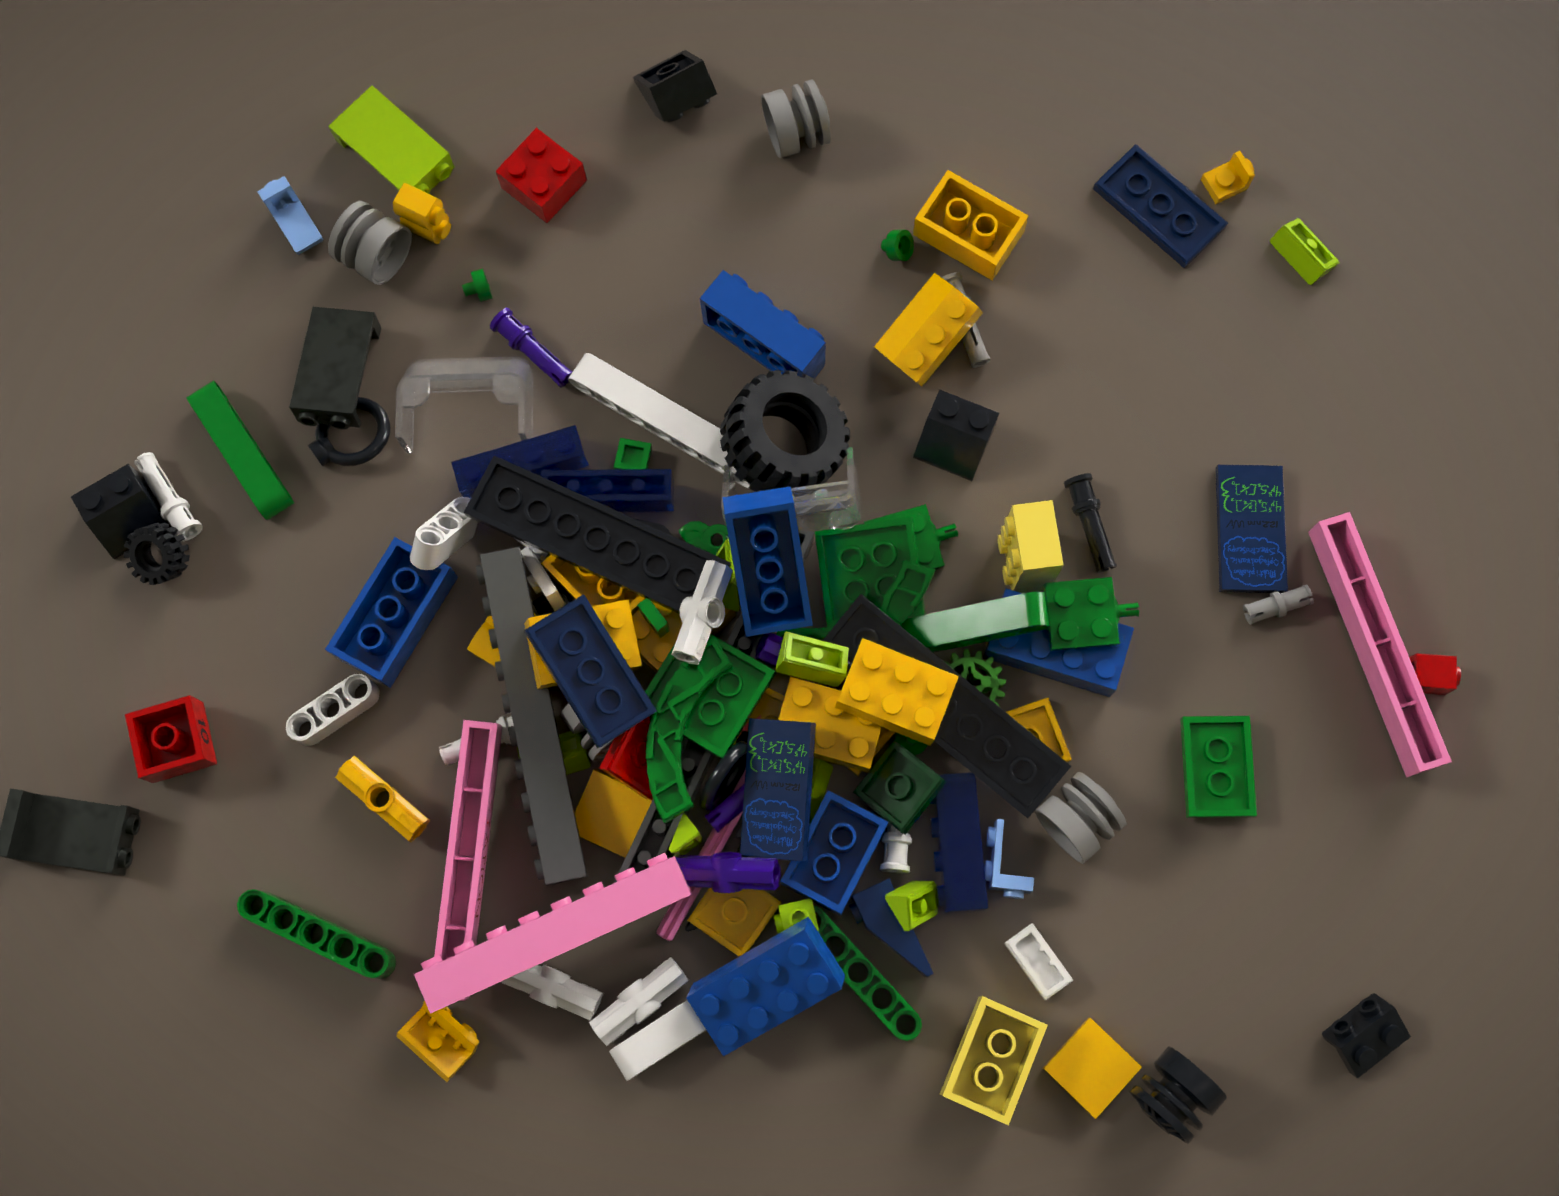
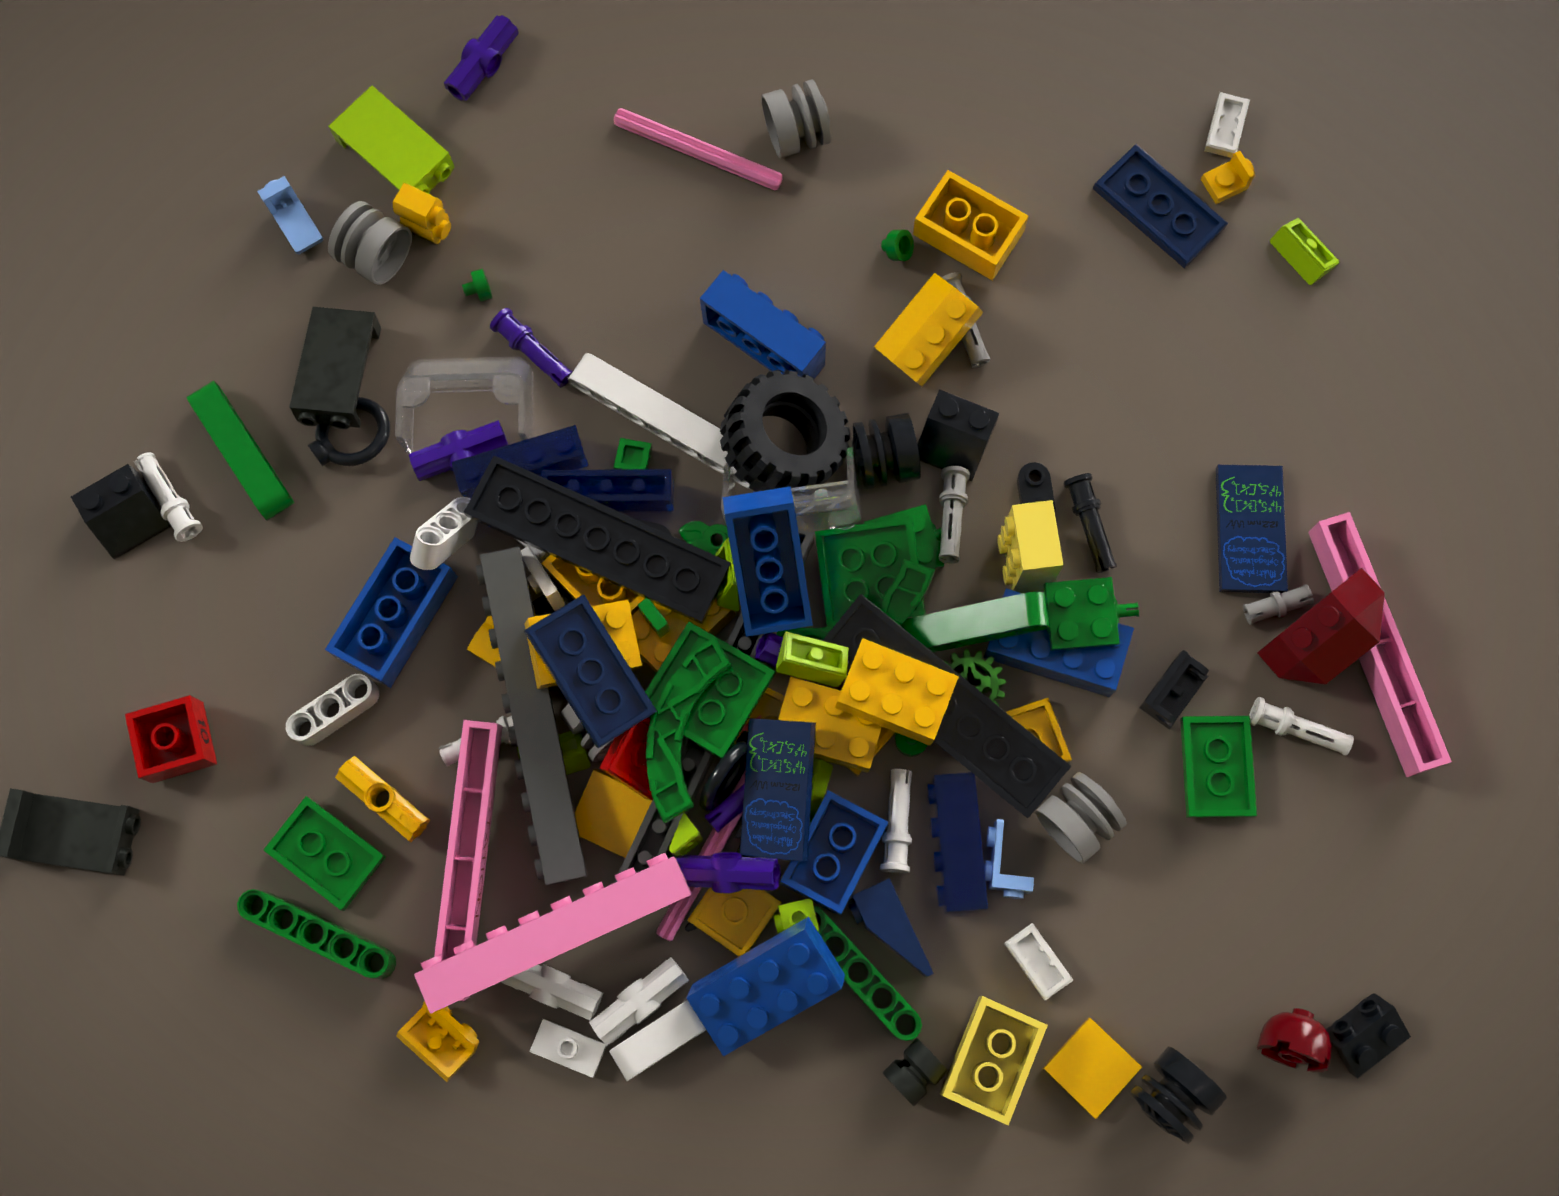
black tyre [123,523,190,585] -> none
red brick [495,127,587,223] -> none
black slope [633,50,717,122] -> none
white piece [671,560,733,665] -> none
dark green tile [853,740,947,835] -> none
lime slope [885,880,938,931] -> none
red brick [1409,653,1461,695] -> none
none -> green plate [264,796,387,911]
none -> dark purple piece [408,420,509,481]
none -> dark purple piece [444,15,519,101]
none -> white plate [529,1019,607,1078]
none -> bright pink axle [614,108,783,190]
none -> black wheel [852,413,921,489]
none -> pearl dark grey wheel [882,1038,949,1106]
none -> light grey pin [939,466,970,564]
none -> black plate [1017,462,1056,511]
none -> black hinge [1139,650,1209,729]
none -> white plate [1204,92,1250,158]
none -> white pin [1249,697,1354,756]
none -> dark red wedge [1257,568,1385,685]
none -> dark red cylinder [1257,1008,1332,1072]

